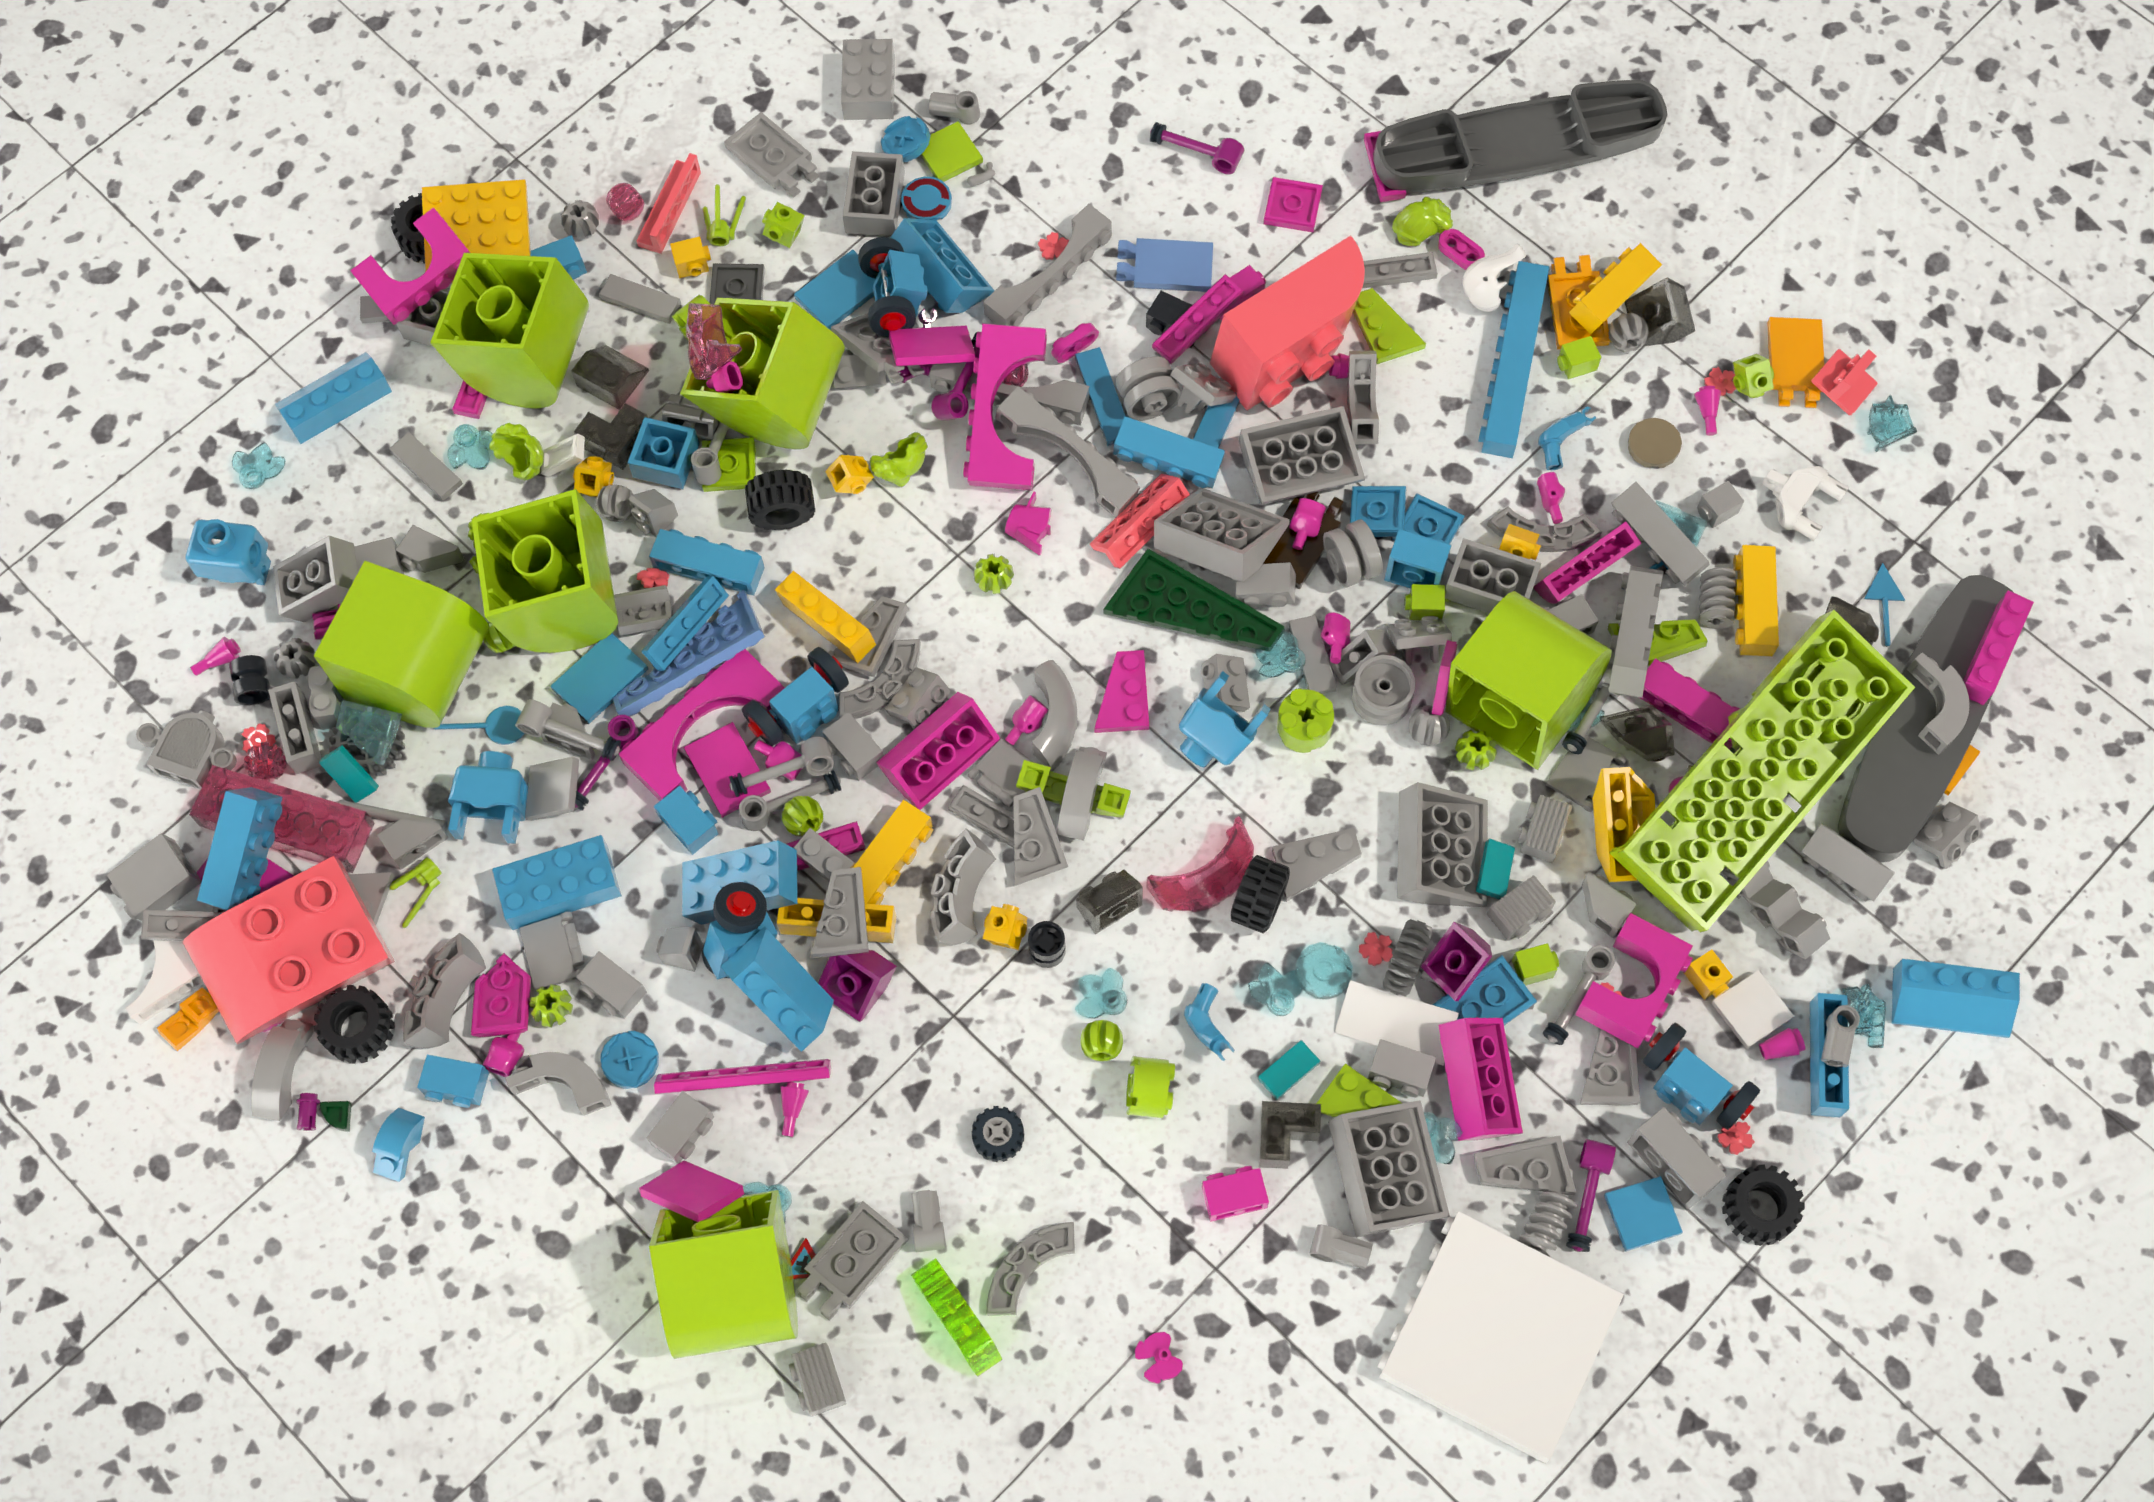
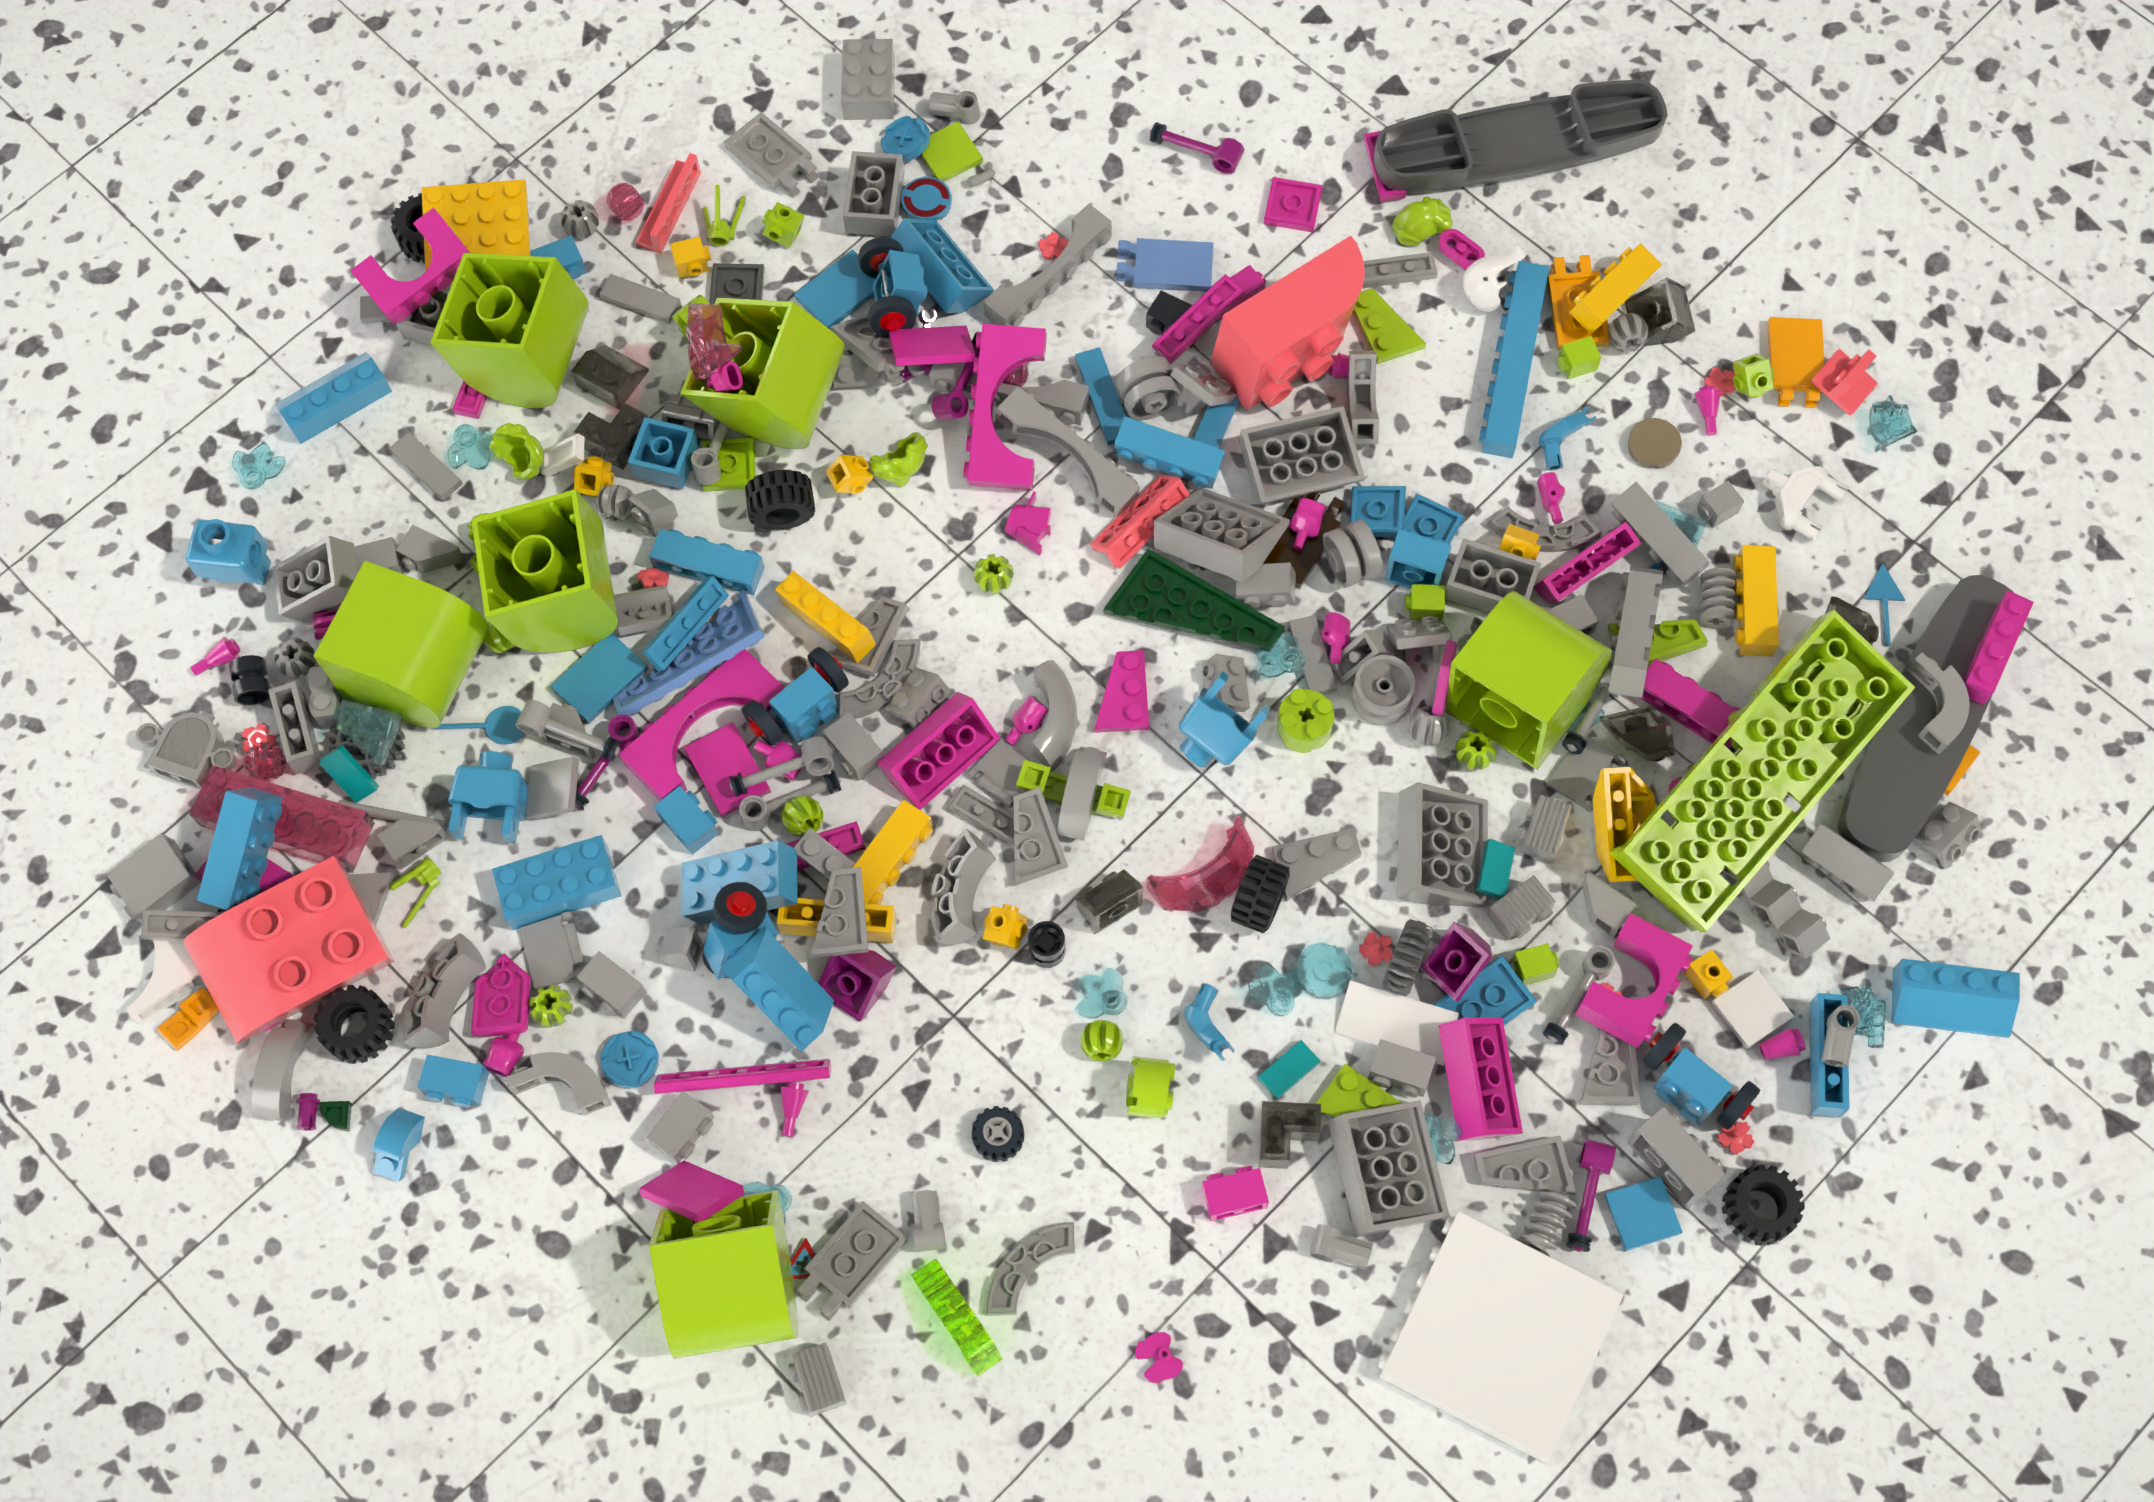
dark pink plate [1051,323,1099,363] -> none

